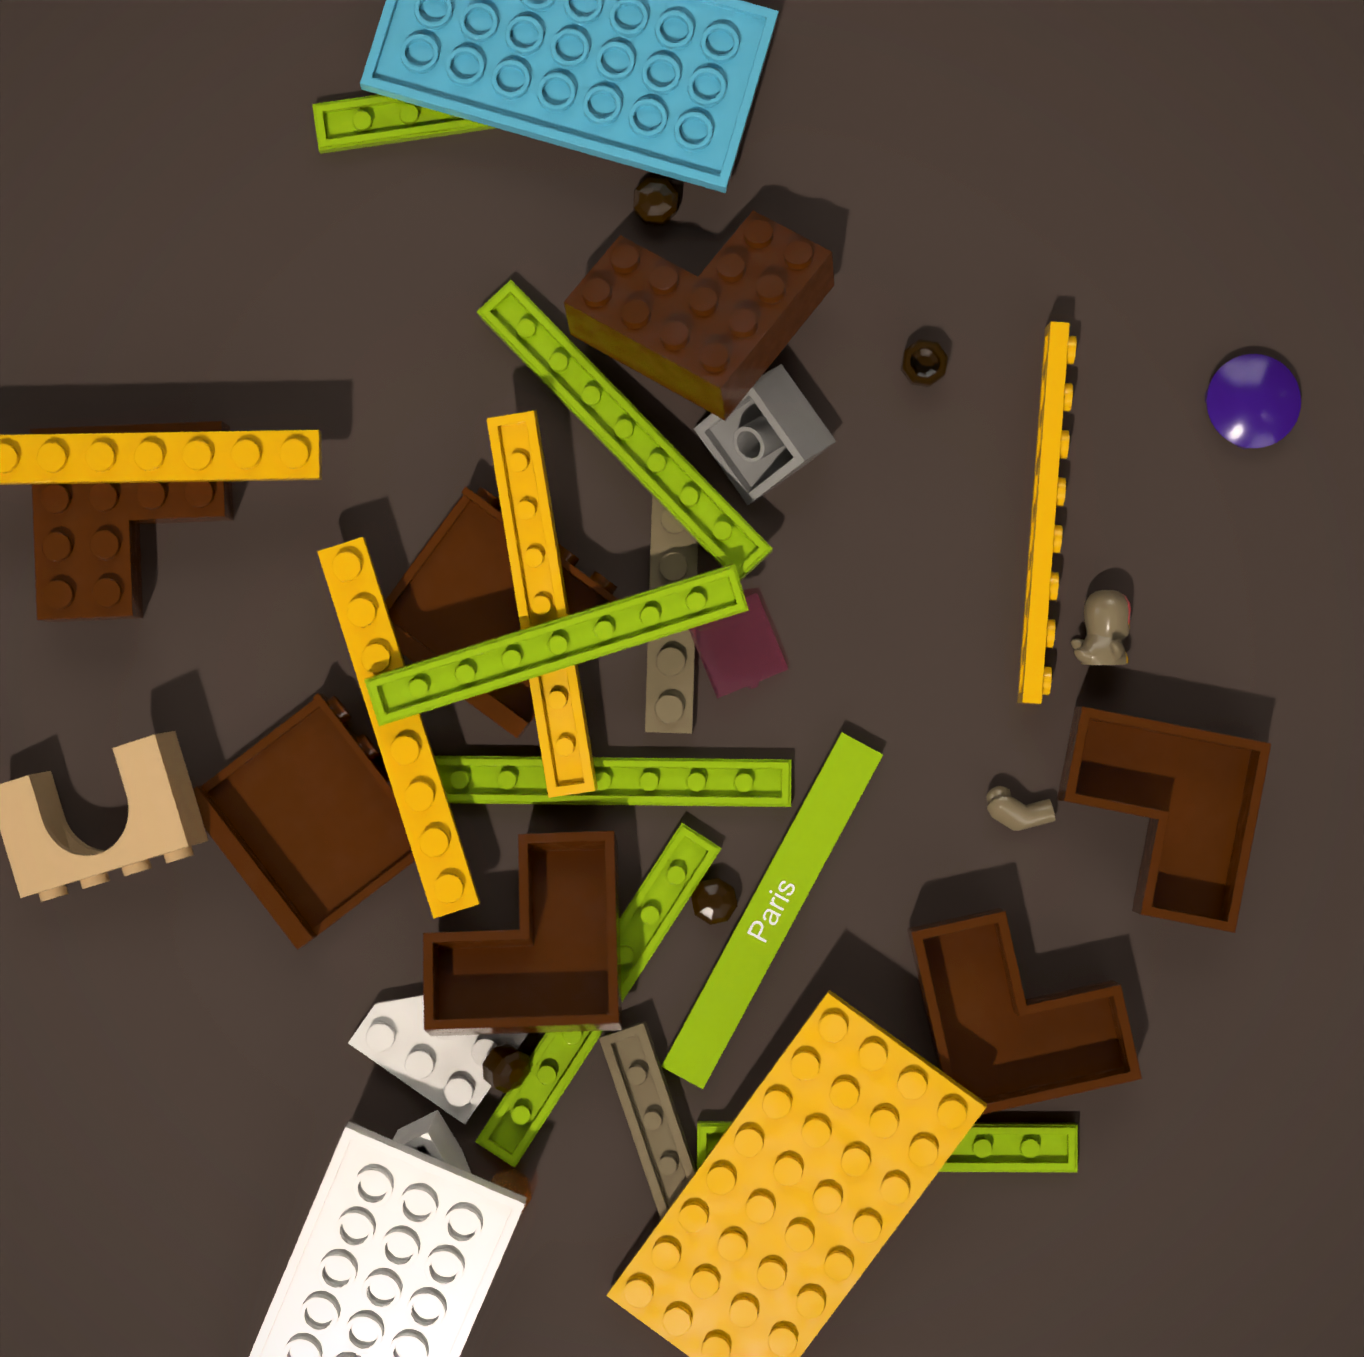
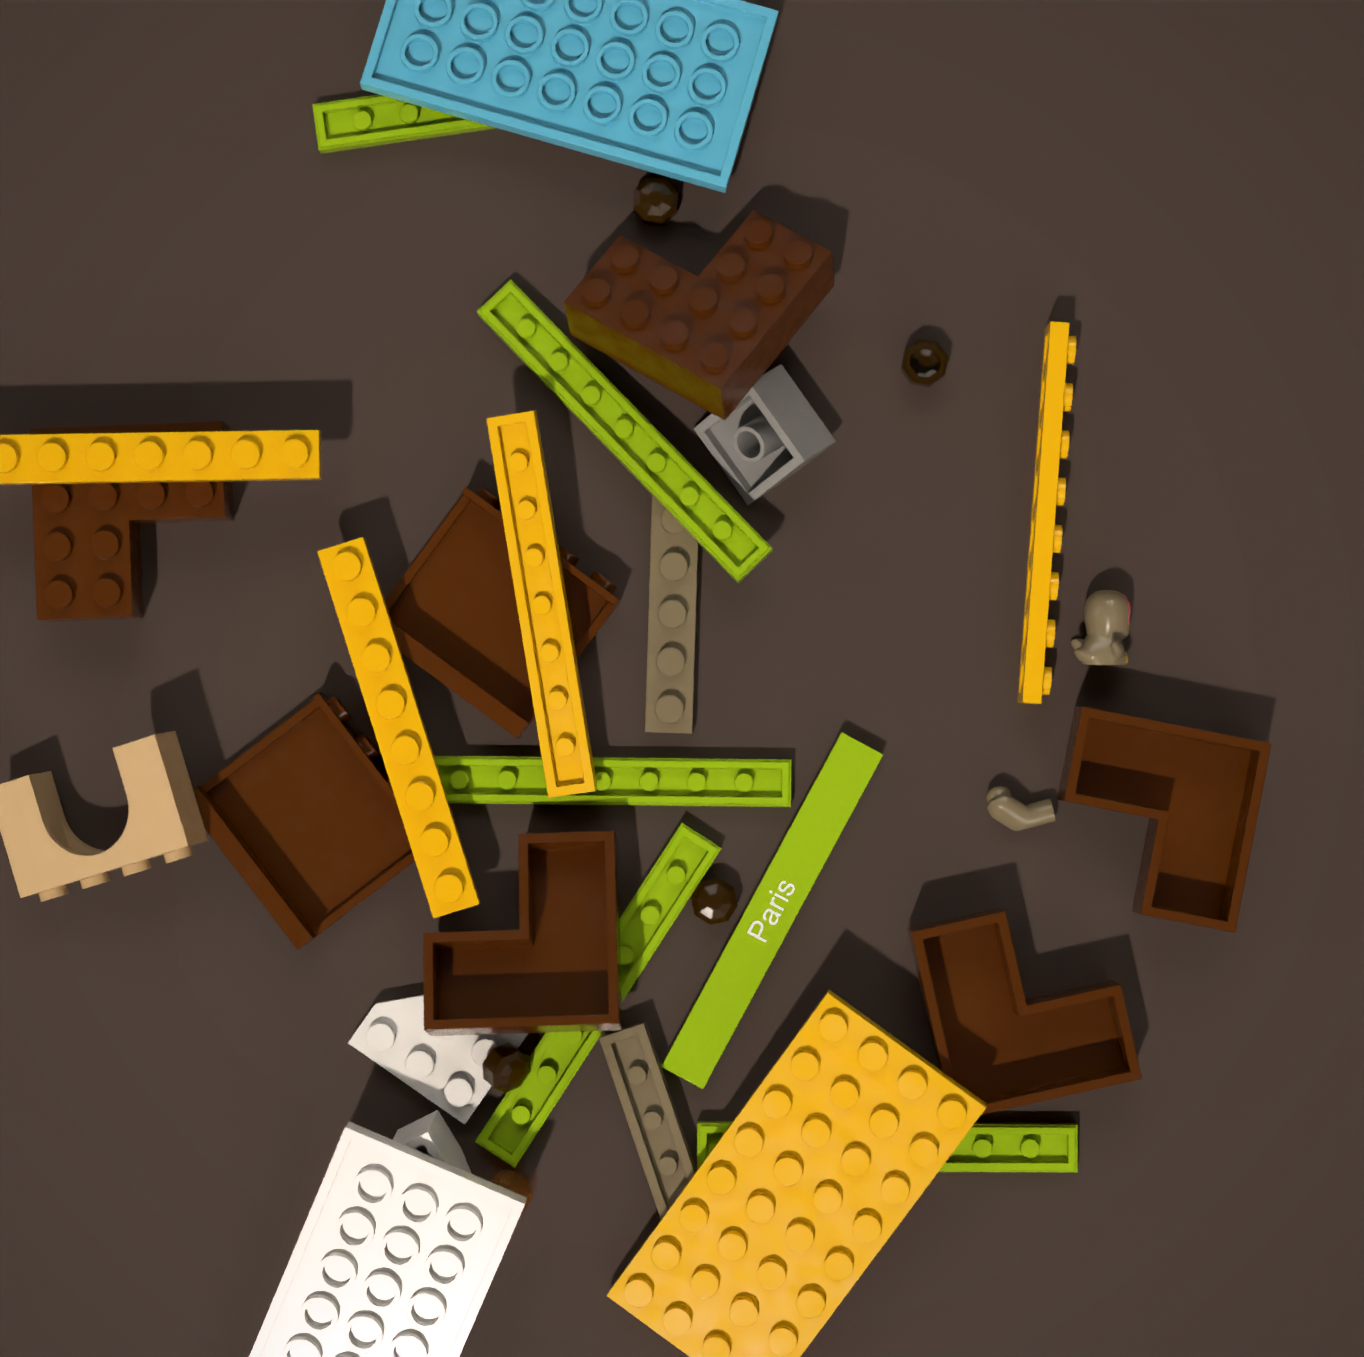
lime tile [364,564,749,726] -> none
clear pink piece [689,593,788,699] -> none
dark purple dish [1205,354,1301,449] -> none

